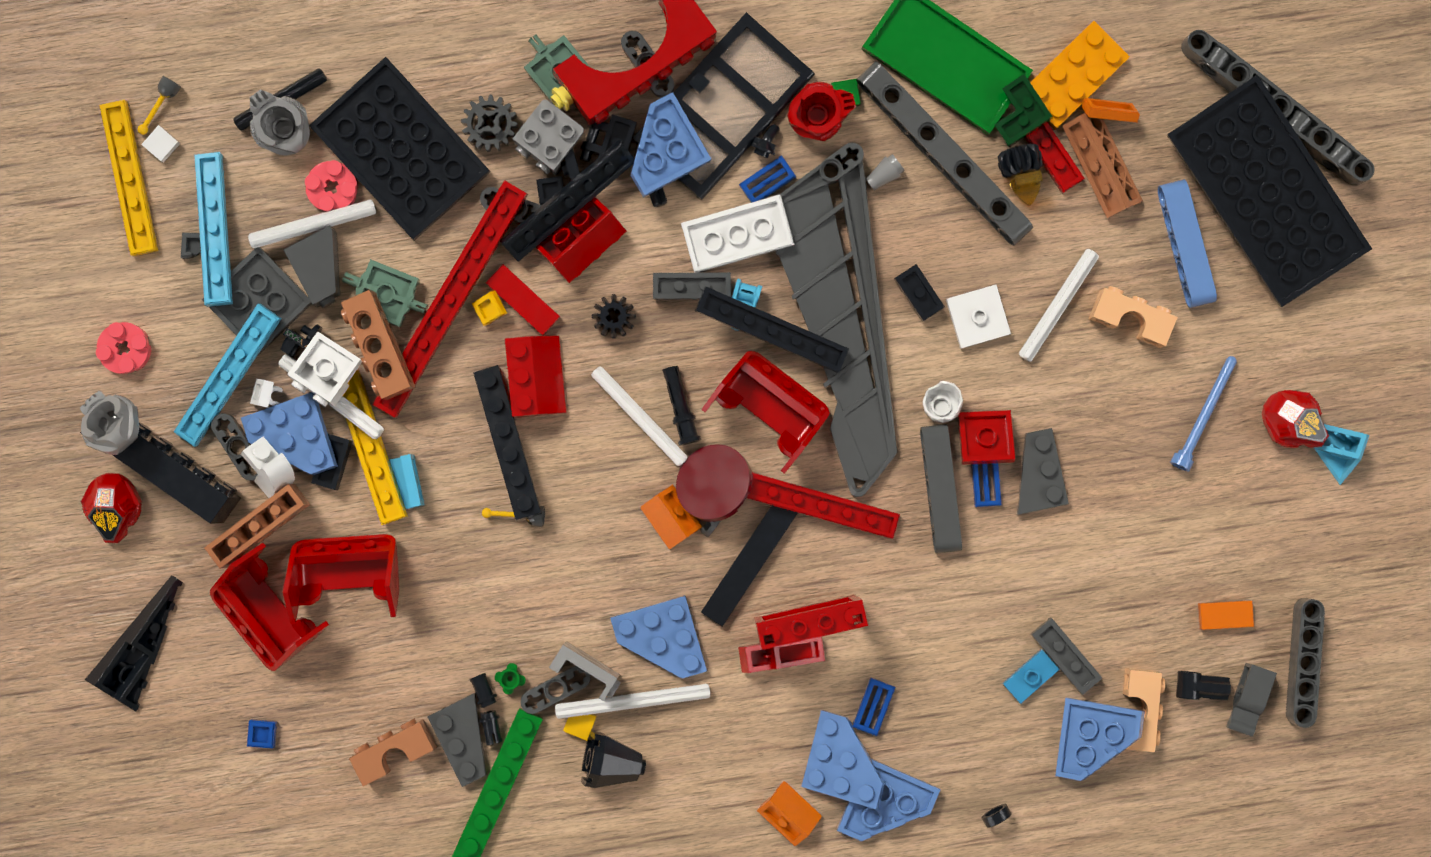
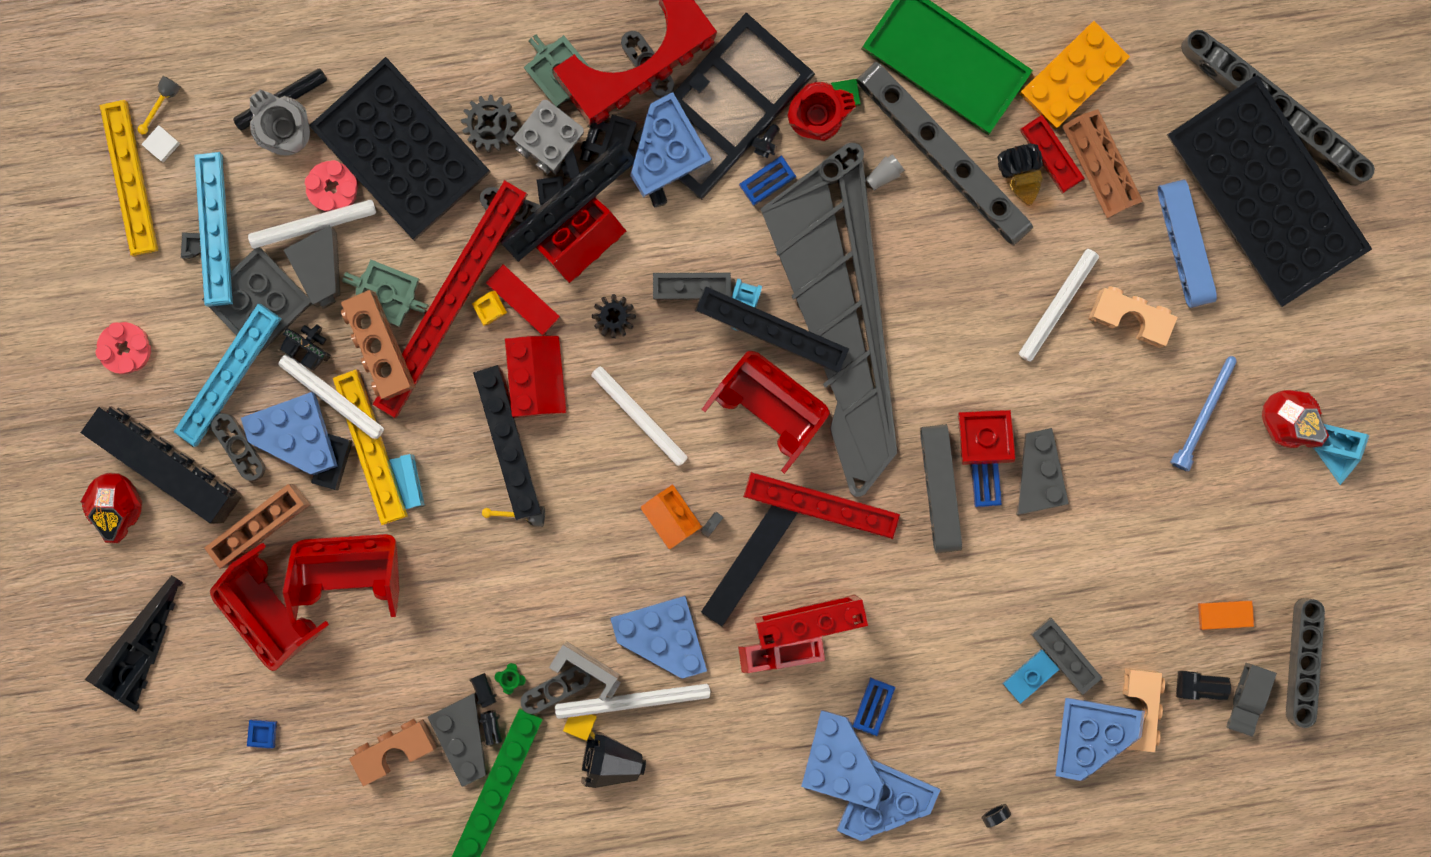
light grey helmet [80,391,139,455] -> none
white brick [241,437,295,498] -> none
white tile [250,378,283,408] -> none
white plate [287,332,362,407] -> none
light yellow plate [550,86,574,111] -> none
black pin [662,366,702,446] -> none
dark red tile [676,444,753,522] -> none
white tile [681,195,795,273] -> none
orange panel [757,781,822,846] -> none
black plate [894,264,945,322] -> none
white hair [922,381,963,423] -> none
white plate [946,285,1011,349] -> none
dark green plate [995,74,1053,147] -> none
orange tile [1082,98,1140,123] -> none

